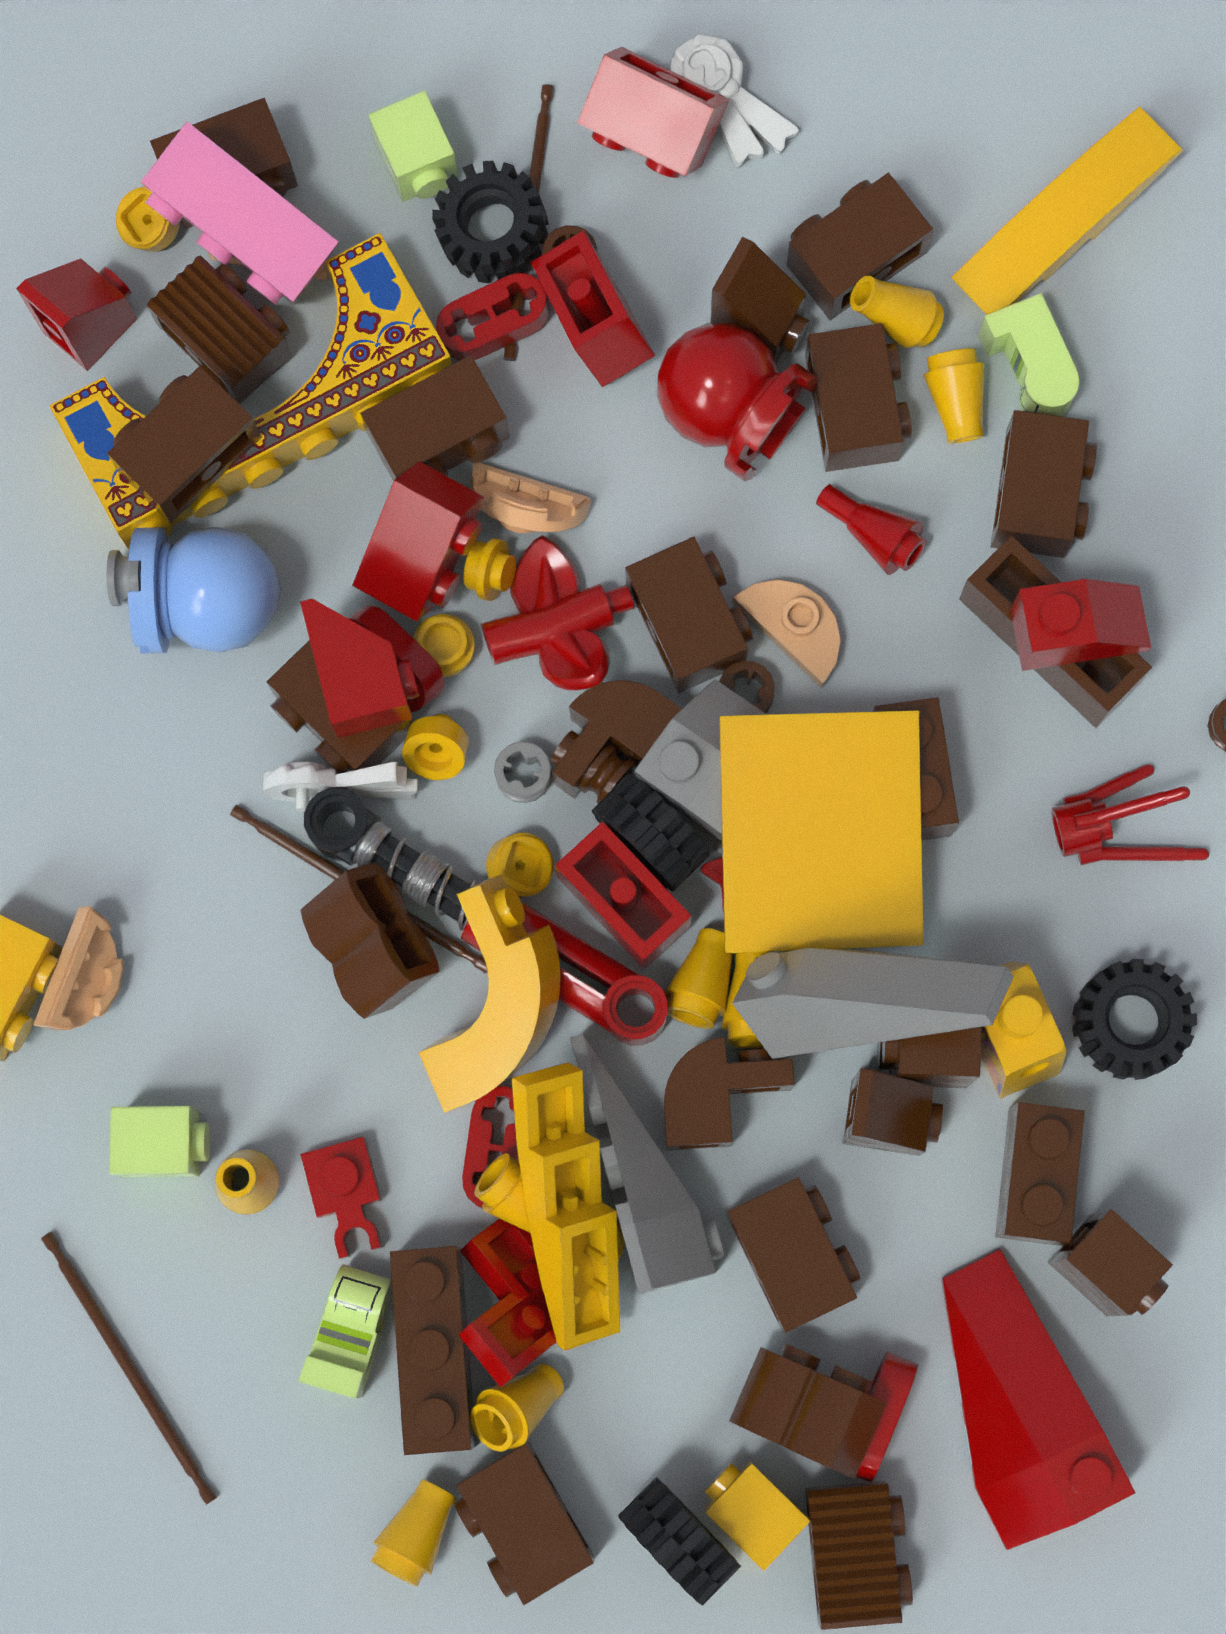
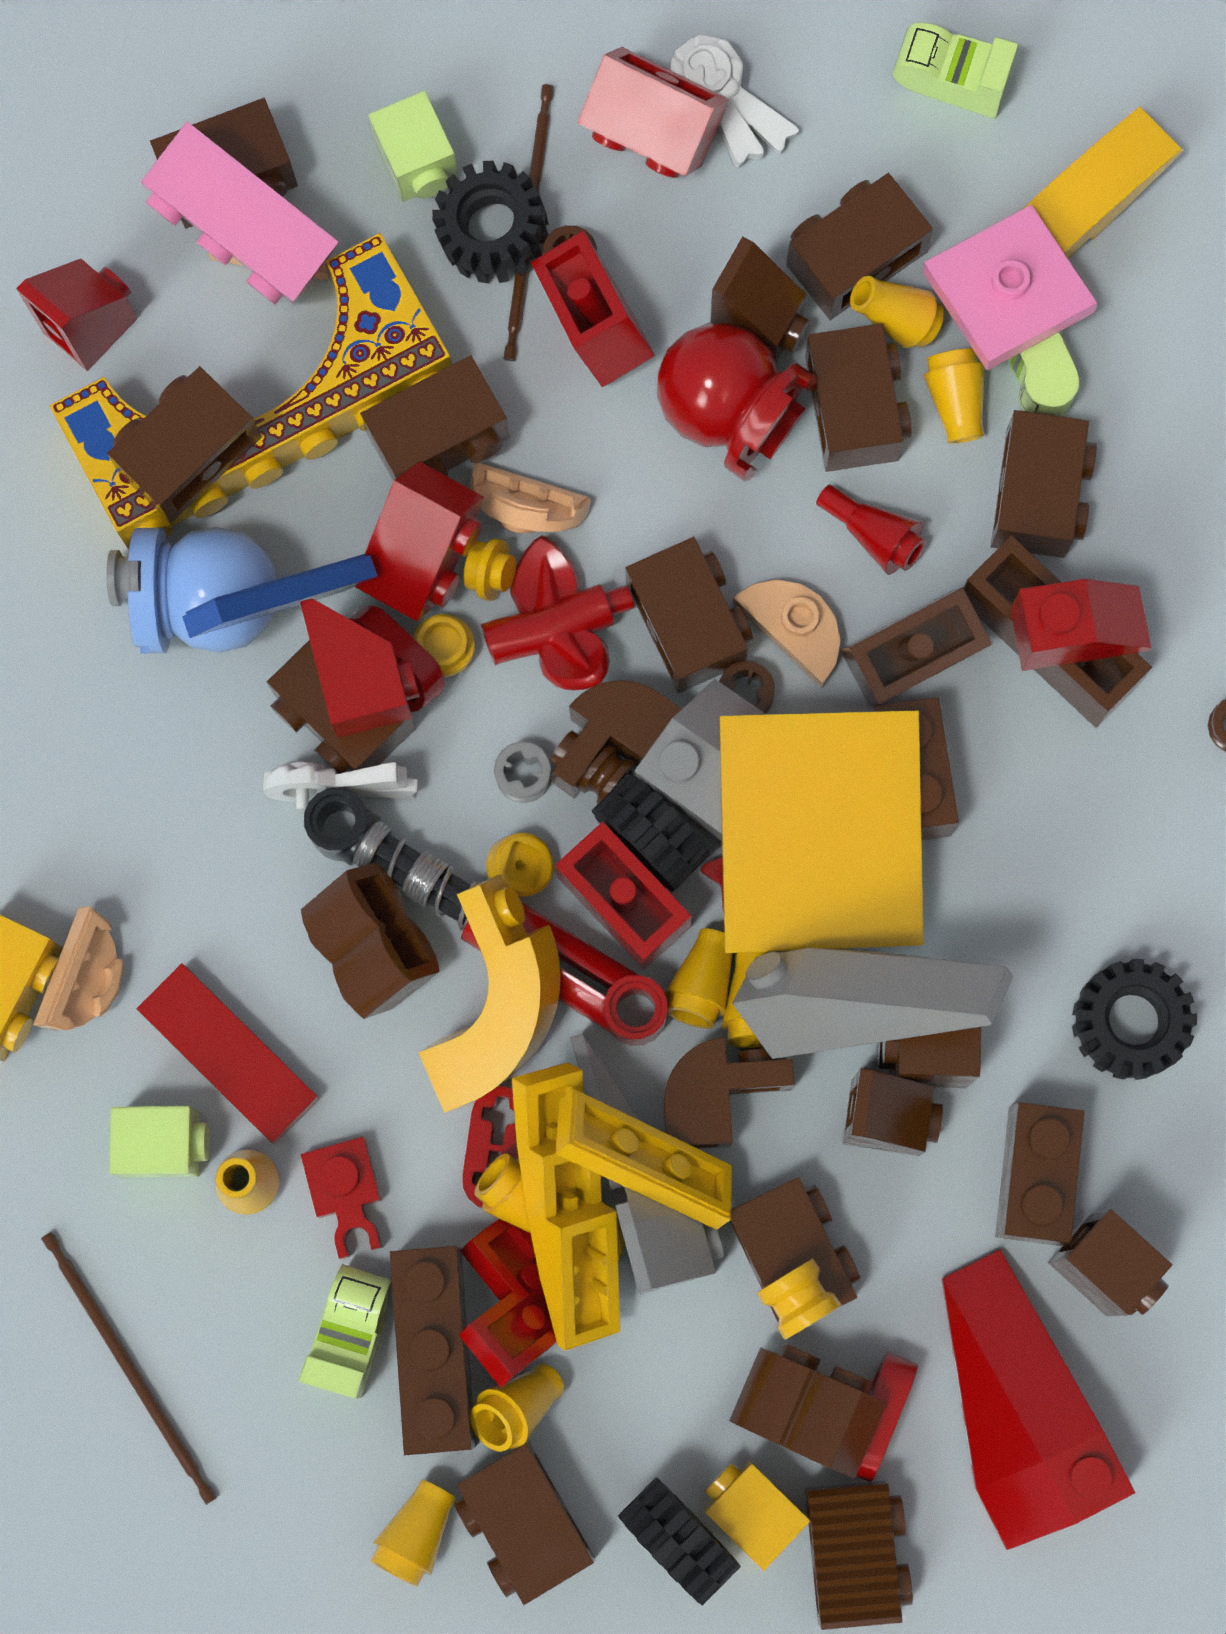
yellow tile [116,187,180,252] -> none
reddish brown brick [147,255,292,404] -> none
reddish brown piece [230,805,488,974] -> none
yellow tile [402,714,469,780] -> none
red beam [436,273,550,361] -> none
yellow torso [981,961,1067,1099] -> none
red plant [1051,764,1209,865] -> none
none -> red tile [136,963,320,1145]
none -> blue tile [182,554,378,638]
none -> yellow tile [555,1088,732,1230]
none -> yellow wheel [757,1258,841,1340]
none -> reddish brown brick [840,587,992,706]
none -> yellowish green leg [892,23,1018,119]
none -> bright pink plate [923,204,1097,371]

